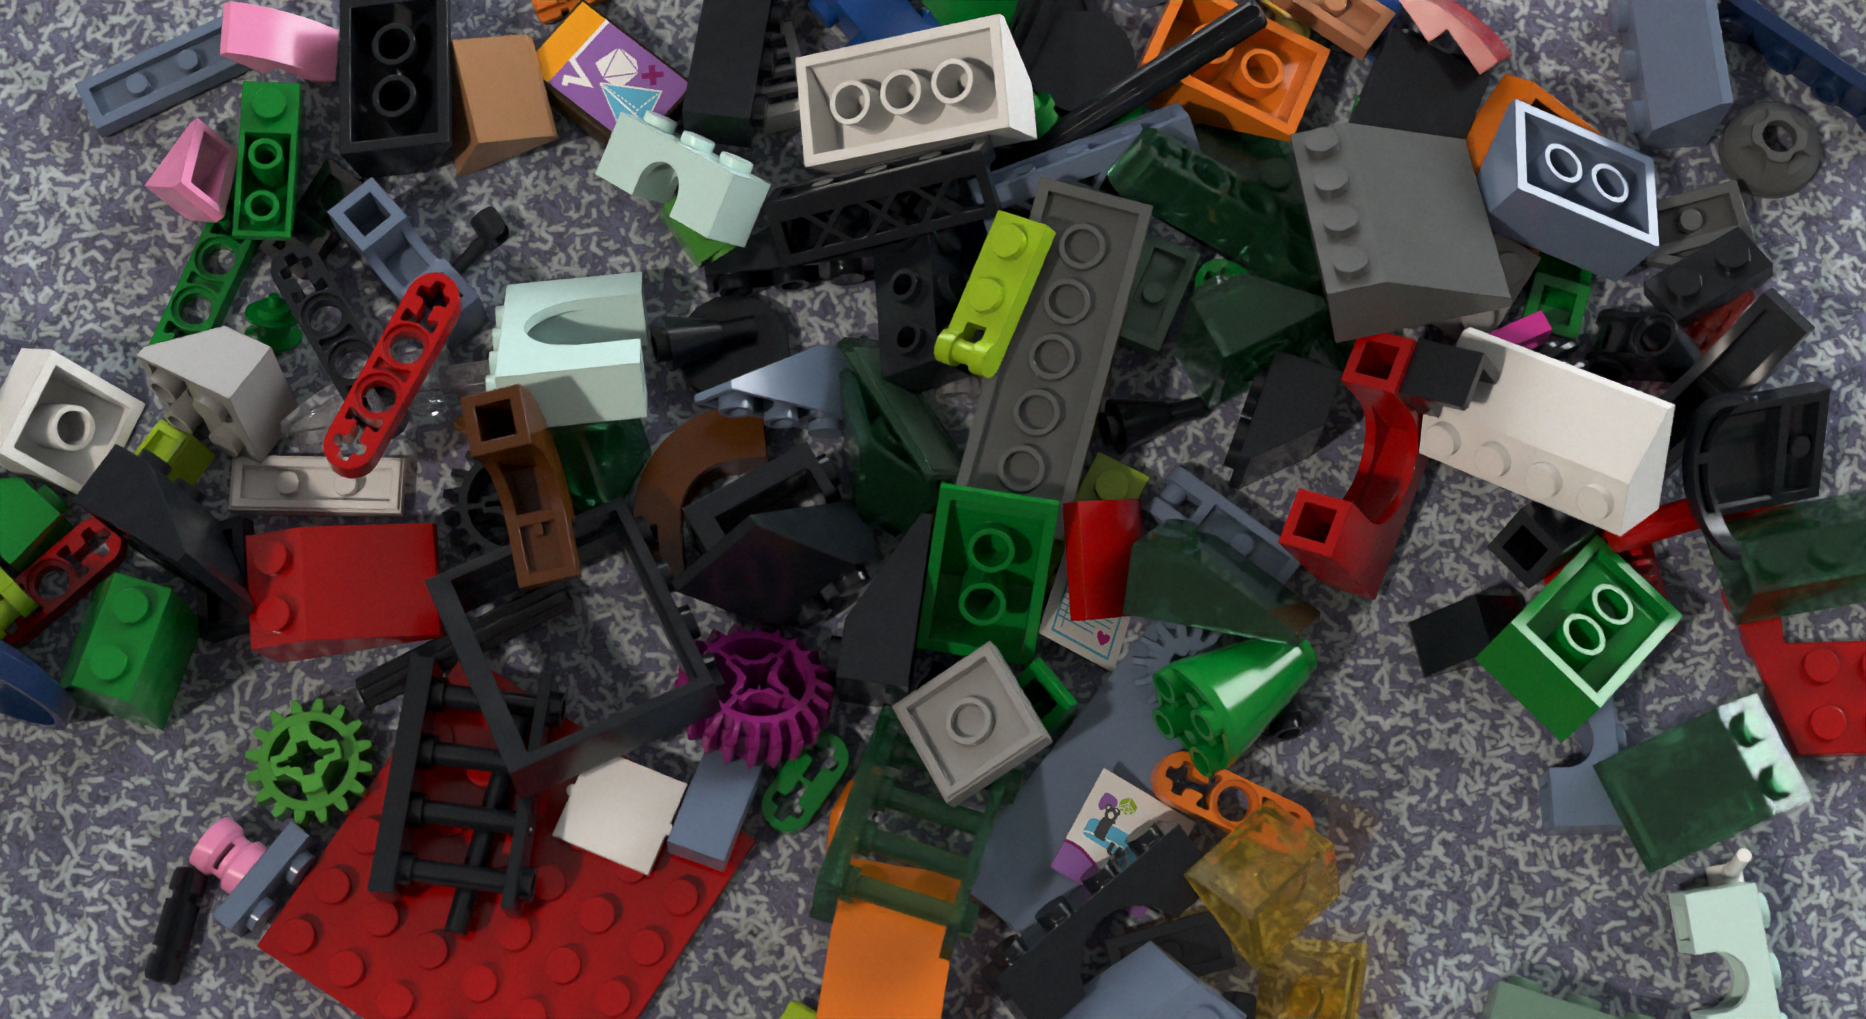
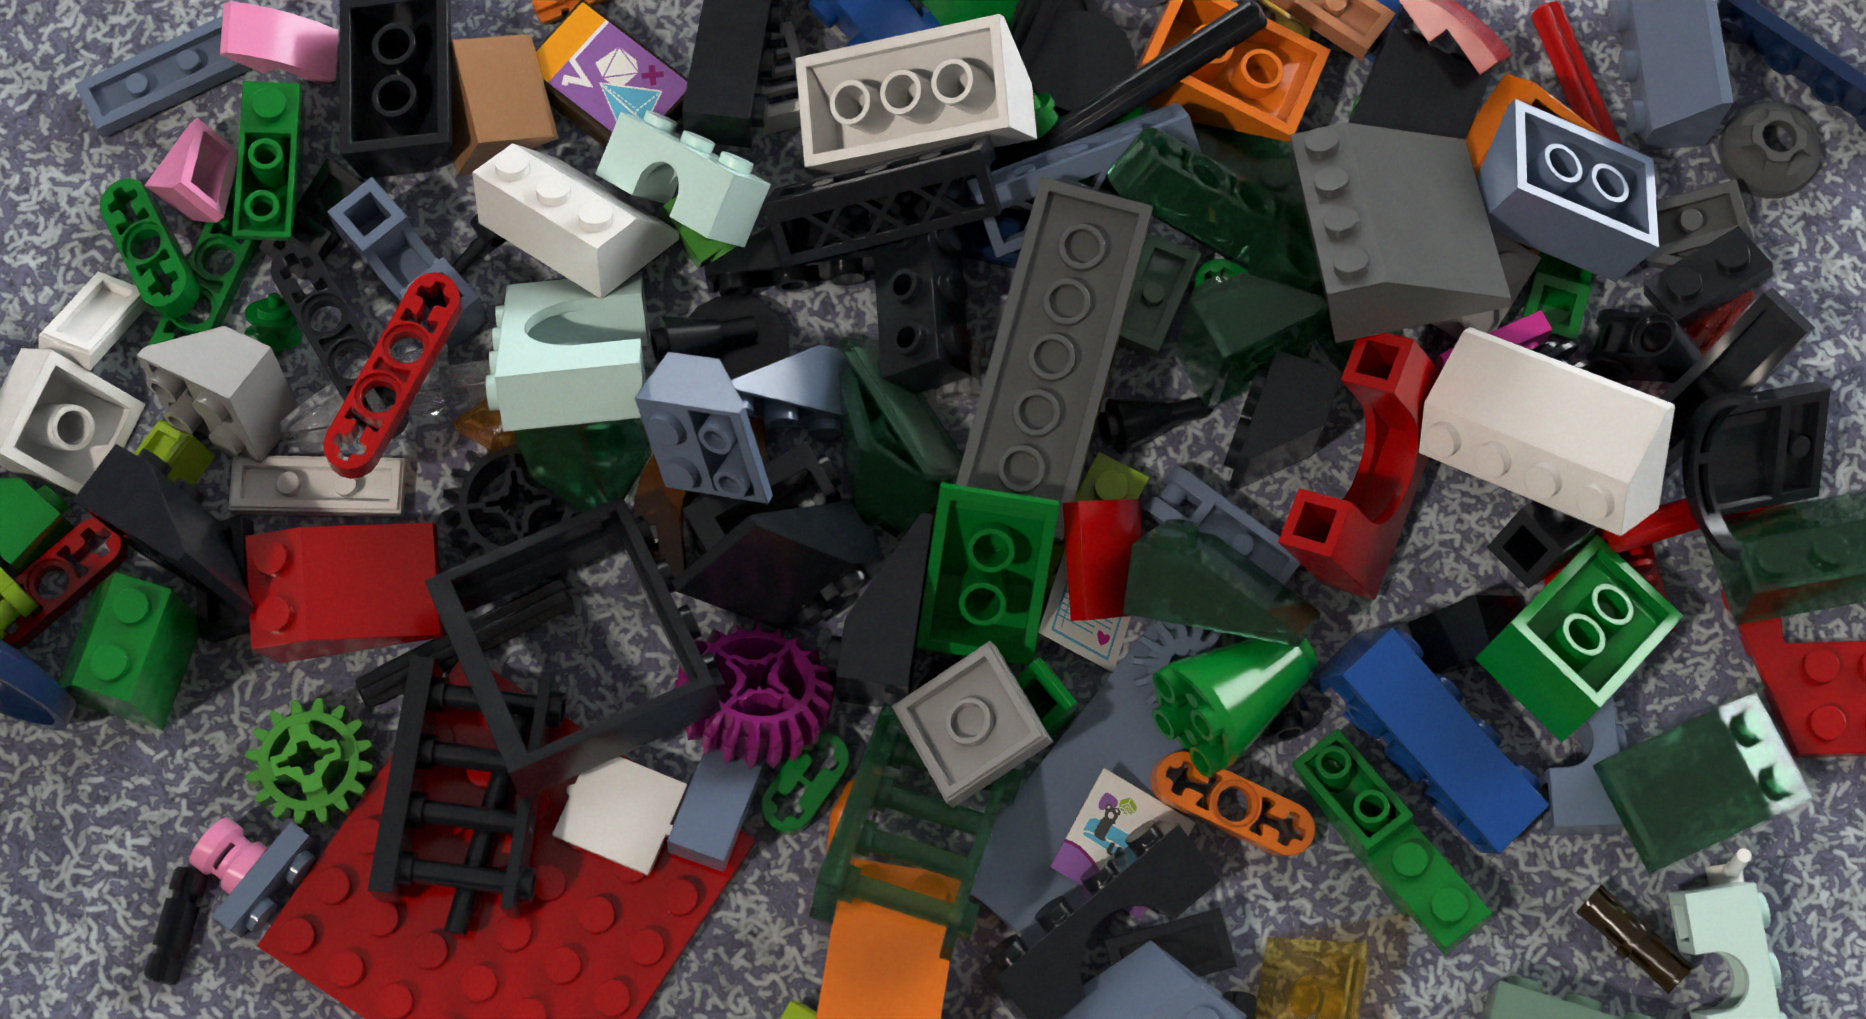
reddish brown arch [460,384,583,591] -> none
lime plate [934,210,1056,378] -> none
clear yellow slope [1183,800,1340,970] -> none
black panel [1399,338,1500,418] -> none
none -> white tile [39,271,147,370]
none -> green beam [100,178,200,318]
none -> white slope [472,143,679,299]
none -> sand blue slope [635,352,773,504]
none -> green slope [1292,728,1492,956]
none -> blue wedge [1308,627,1549,854]
none -> red axle [1531,1,1623,145]
none -> dark brown pin [1576,884,1694,994]

